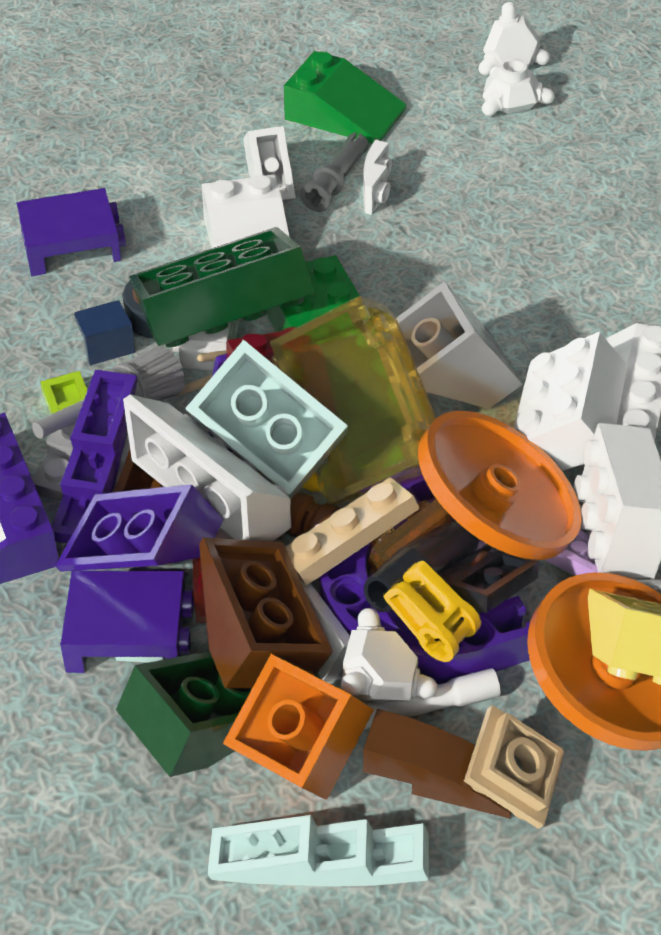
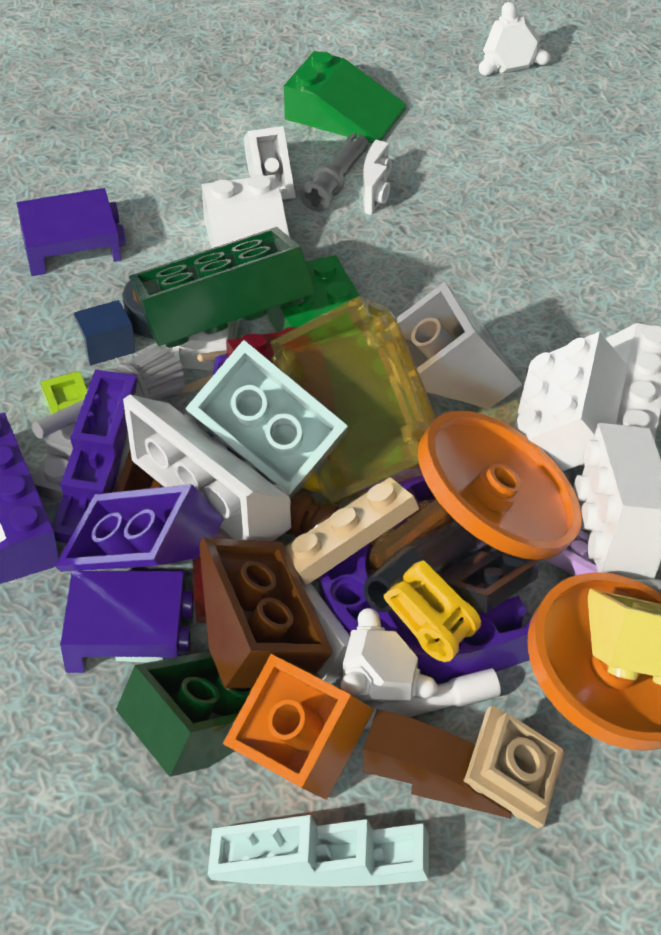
white rock [482,58,555,116] -> none

